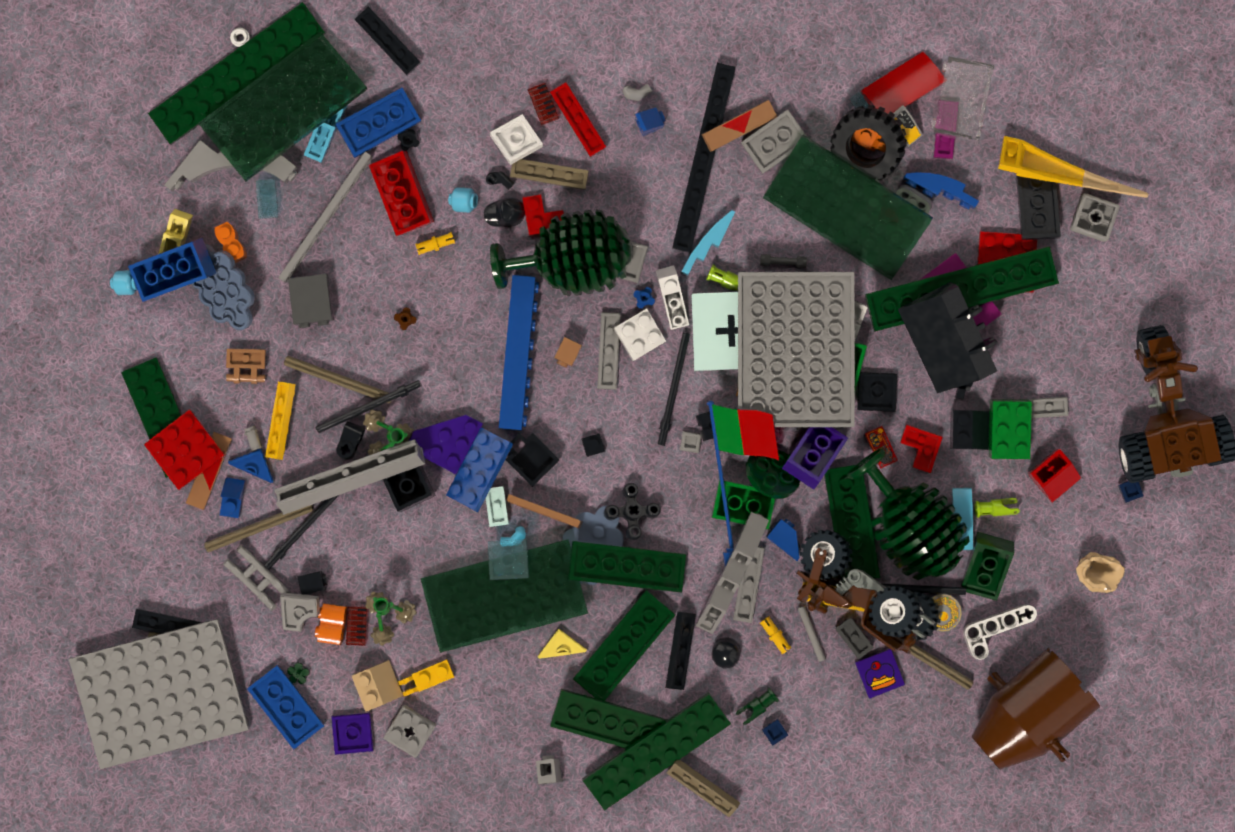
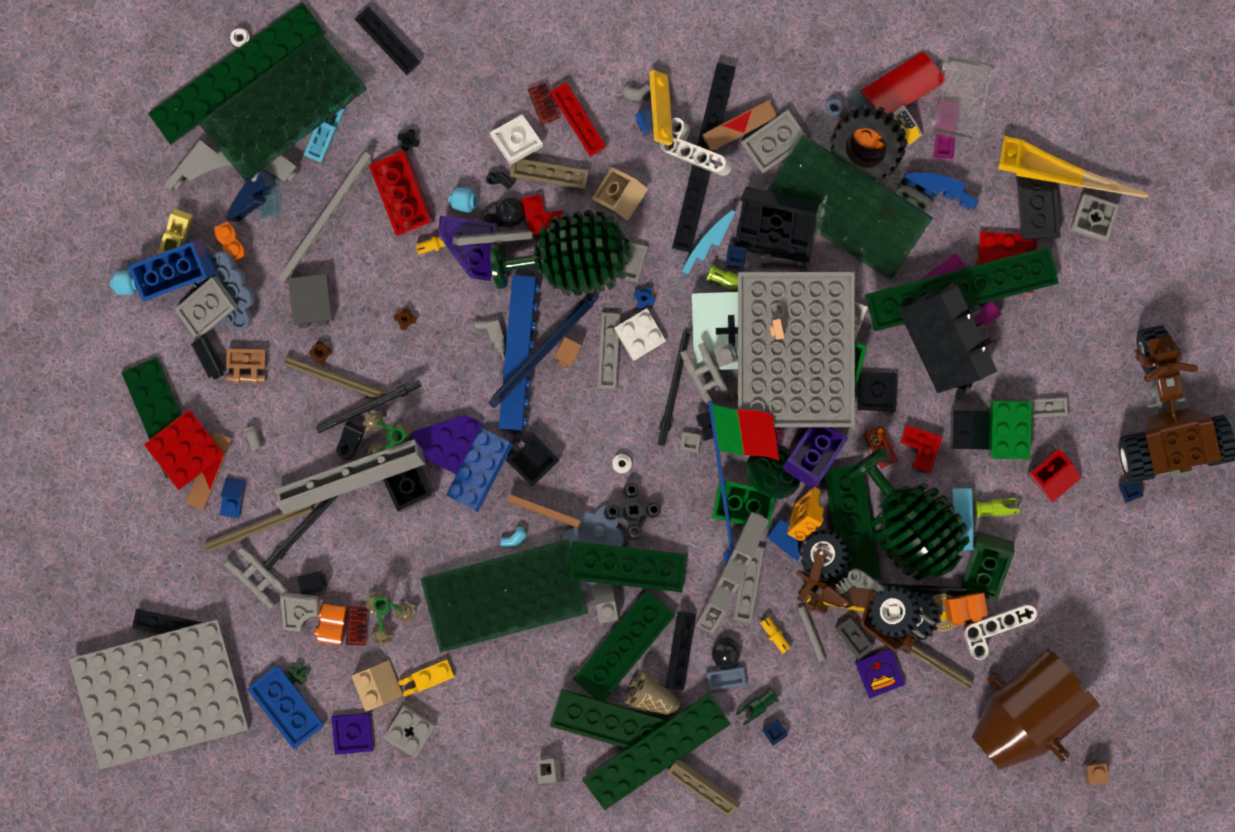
blue tile [228,449,274,483] -> none
yellow plate [265,381,296,460] -> none
blue plate [335,88,421,158] -> none
light aqua plate [486,486,509,527] -> none
clear light blue plate [488,539,529,580] -> none
light yellow tile [538,629,587,659] -> none
black plate [581,433,605,457] -> none
white slope [656,265,689,330] -> none
tan hair [1076,552,1125,593] -> none
none -> light grey plate [174,276,238,340]
none -> black brick [191,336,226,380]
none -> dark blue slope [226,171,277,222]
none -> reddish brown plate [309,341,332,364]
none -> dark purple plate [438,216,497,281]
none -> light grey tile [453,230,532,245]
none -> light grey piece [473,320,506,360]
none -> dark blue piece [488,294,598,408]
none -> tan slope [592,167,648,221]
none -> light grey slope [593,583,618,623]
none -> white plate [612,454,632,473]
none -> dark tan cone [624,670,680,715]
none -> yellow plate [649,70,673,146]
none -> white beam [660,118,732,176]
none -> light grey piece [680,342,733,407]
none -> sand blue tile [706,666,747,691]
none -> light grey brick [713,343,738,368]
none -> dark blue plate [725,245,747,268]
none -> black piece [735,187,821,263]
none -> light nougat plate [769,319,784,340]
none -> light orange plate [787,487,824,541]
none -> sand blue plate [825,98,844,117]
none -> orange brick [944,592,988,626]
none -> medium nougat brick [1083,761,1109,785]

